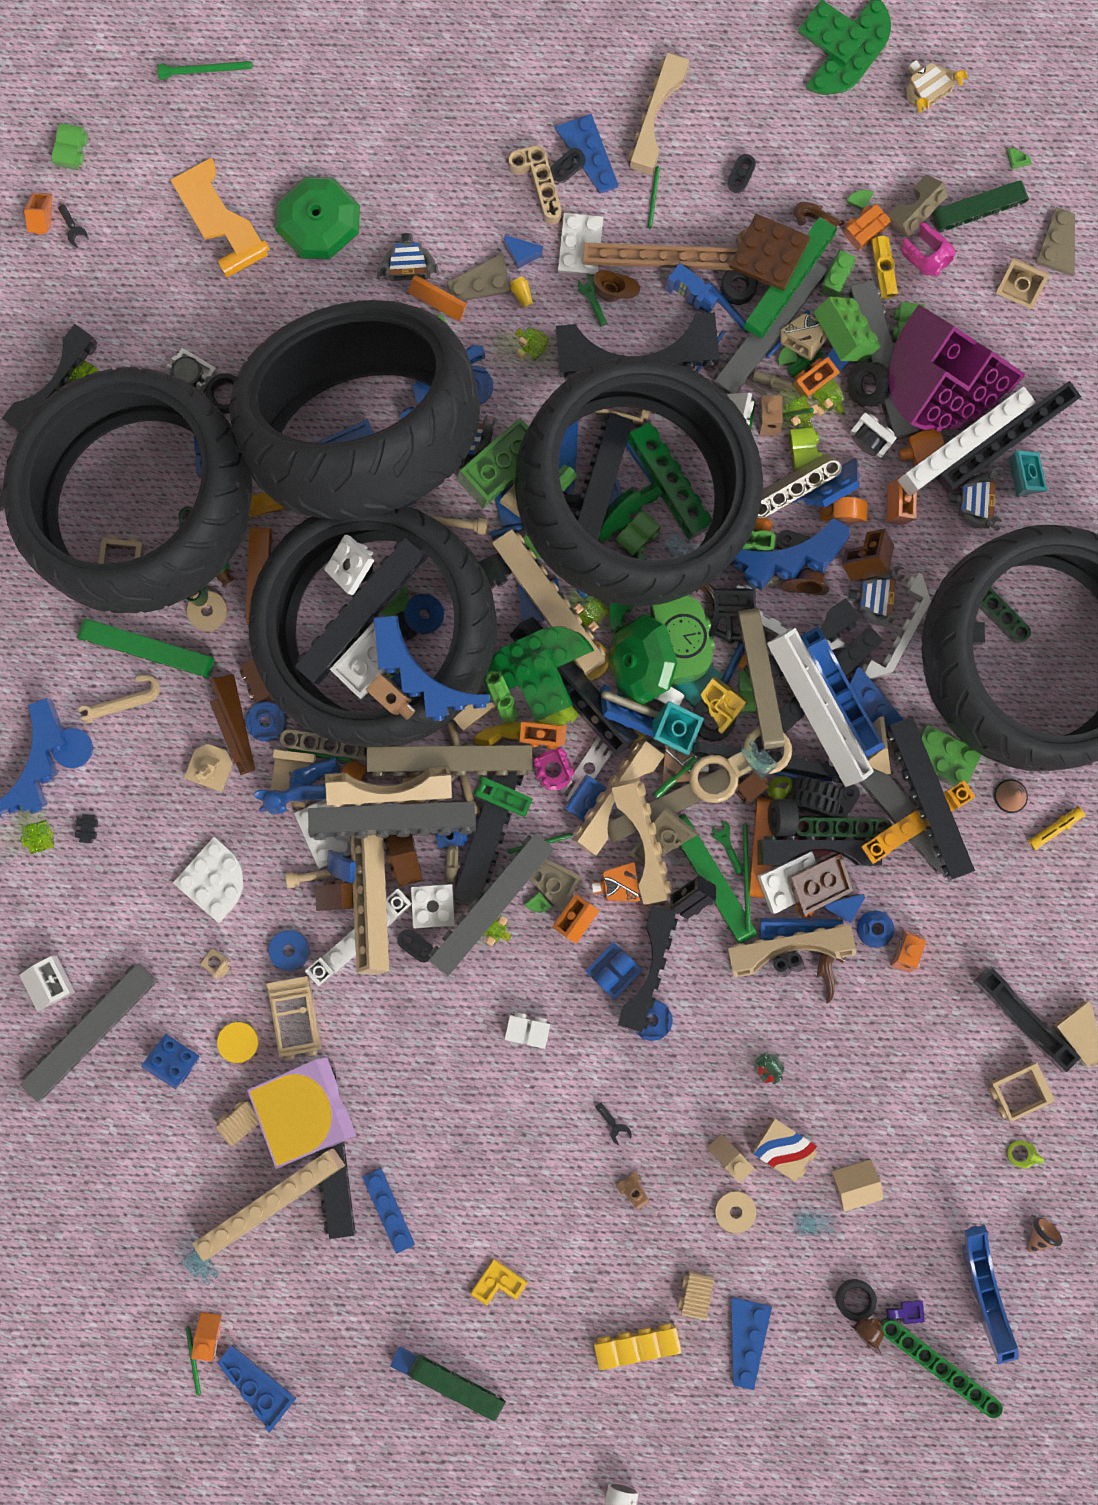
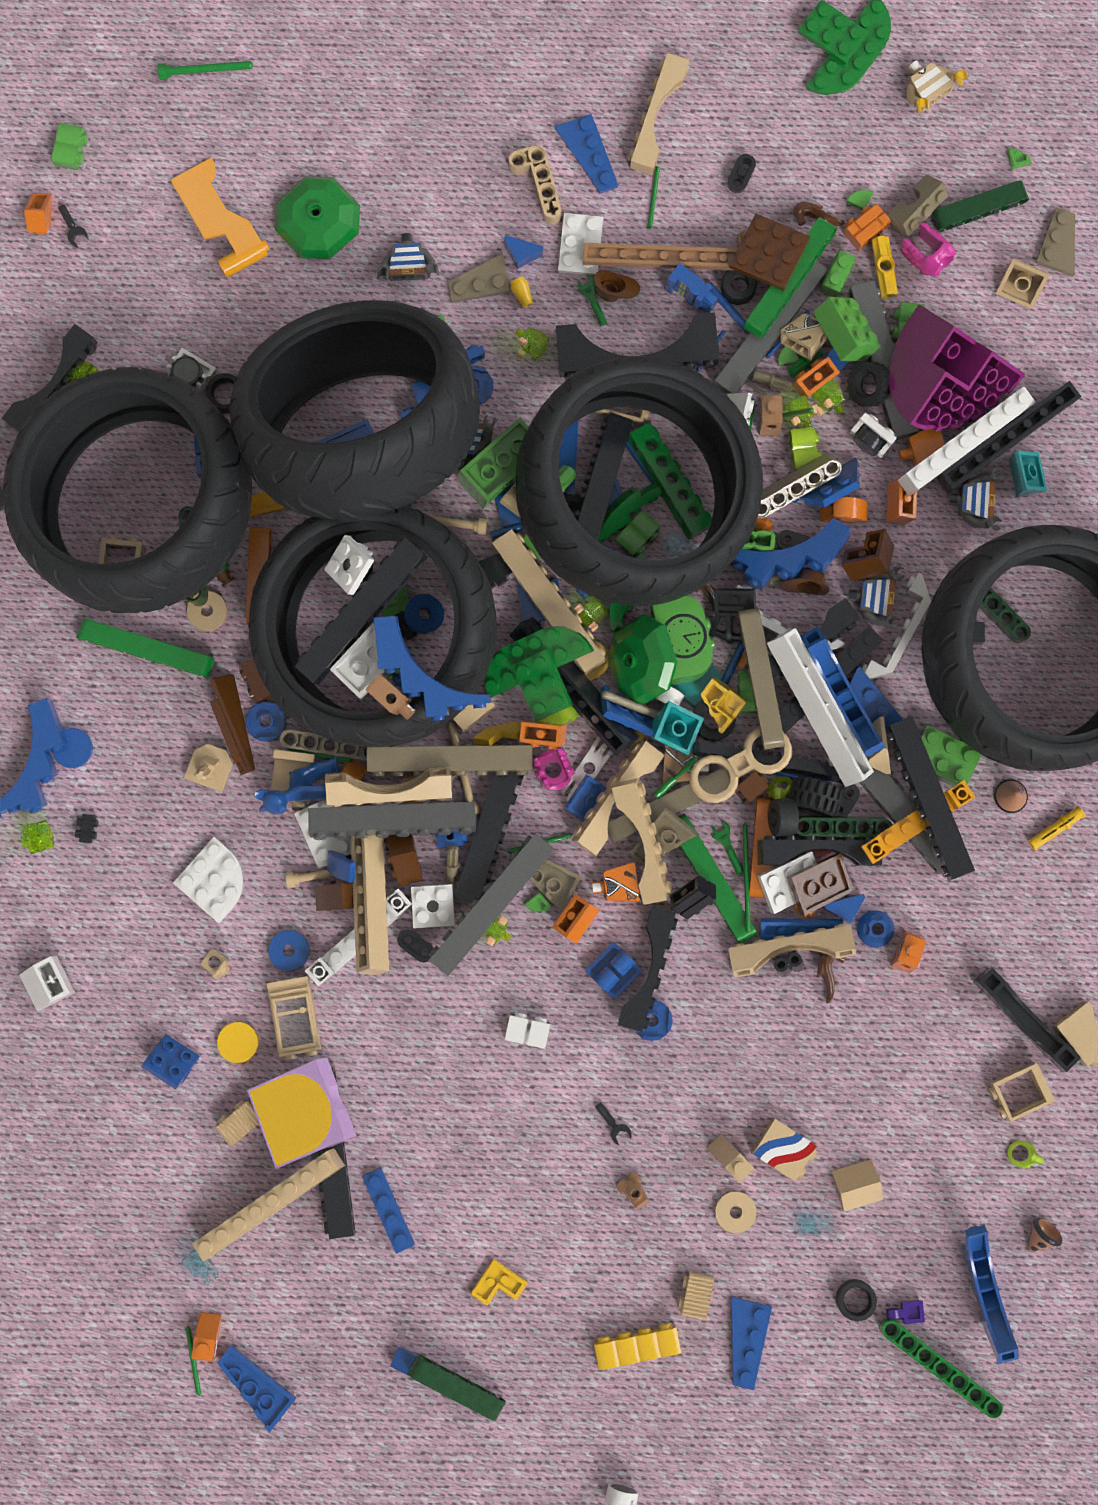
dark grey brick [20,964,158,1102] -> none
tan piece [78,675,160,723] -> none
orange tile [408,275,467,322] -> none
green plate [472,776,533,818] -> none
bright green piece [485,671,519,723] -> none
black plate [550,148,586,183] -> none
clear light blue plate [741,741,778,779] -> none
clear green head [754,1052,785,1084] -> none
reddish brown piece [850,1318,884,1355] -> none

